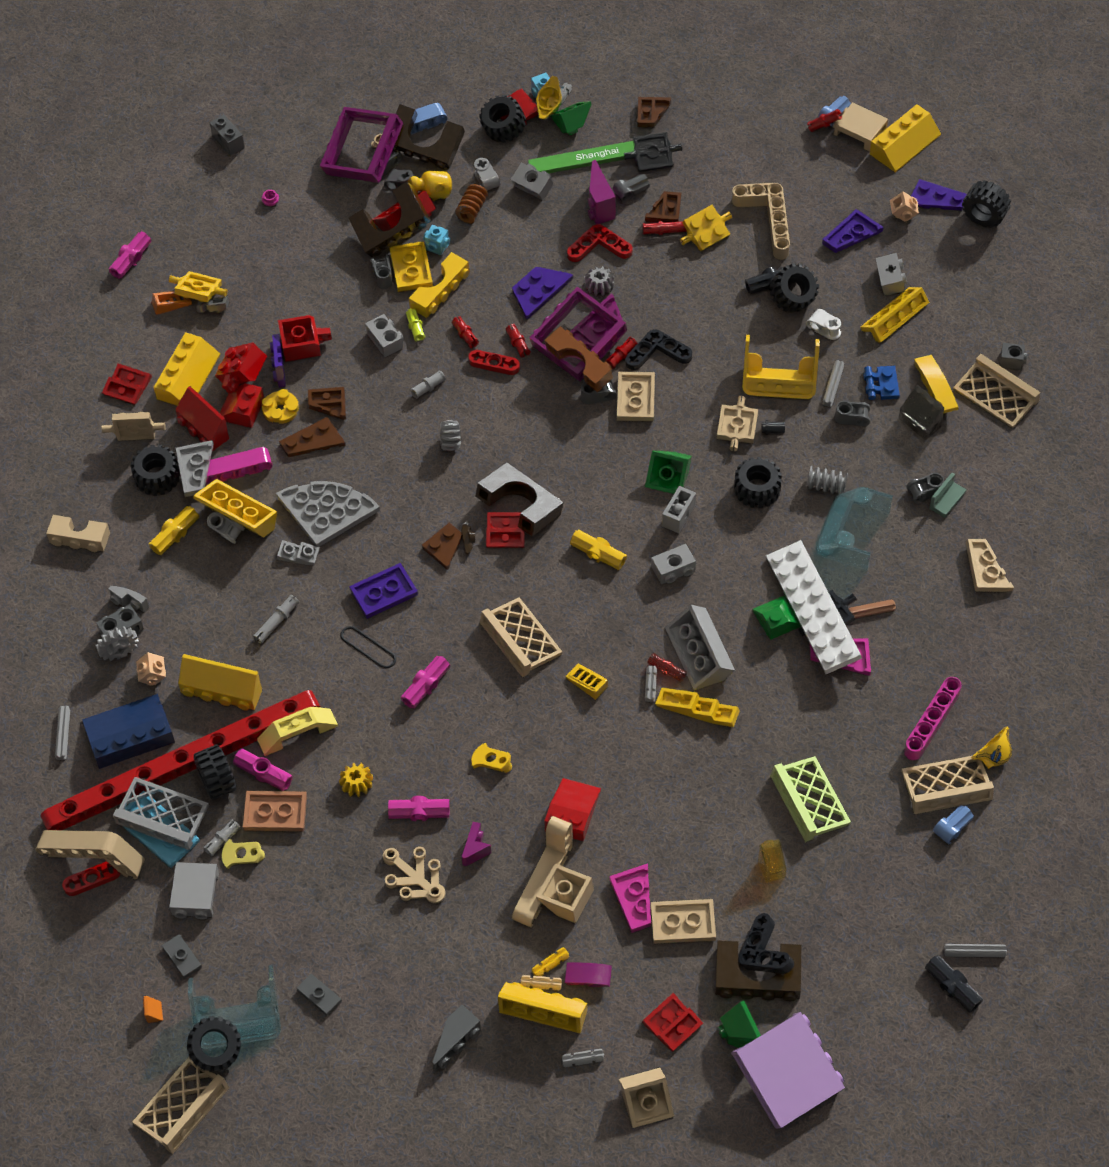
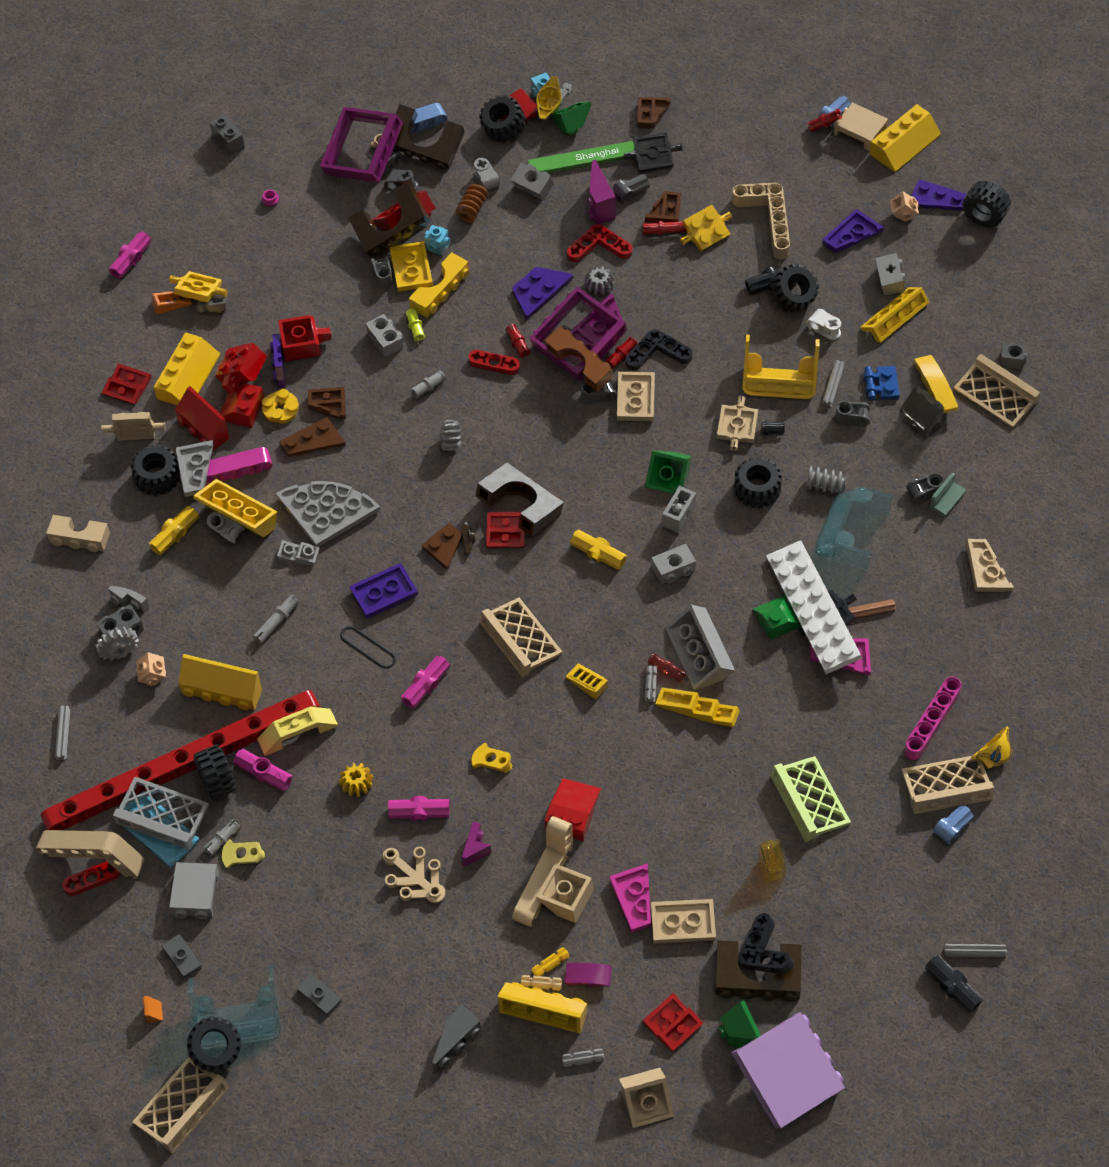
dark blue slope [82,694,175,769] -> none
nougat plate [243,791,307,831] -> none
yellow piece [408,171,452,201] -> none
red pin [451,316,479,348] -> none

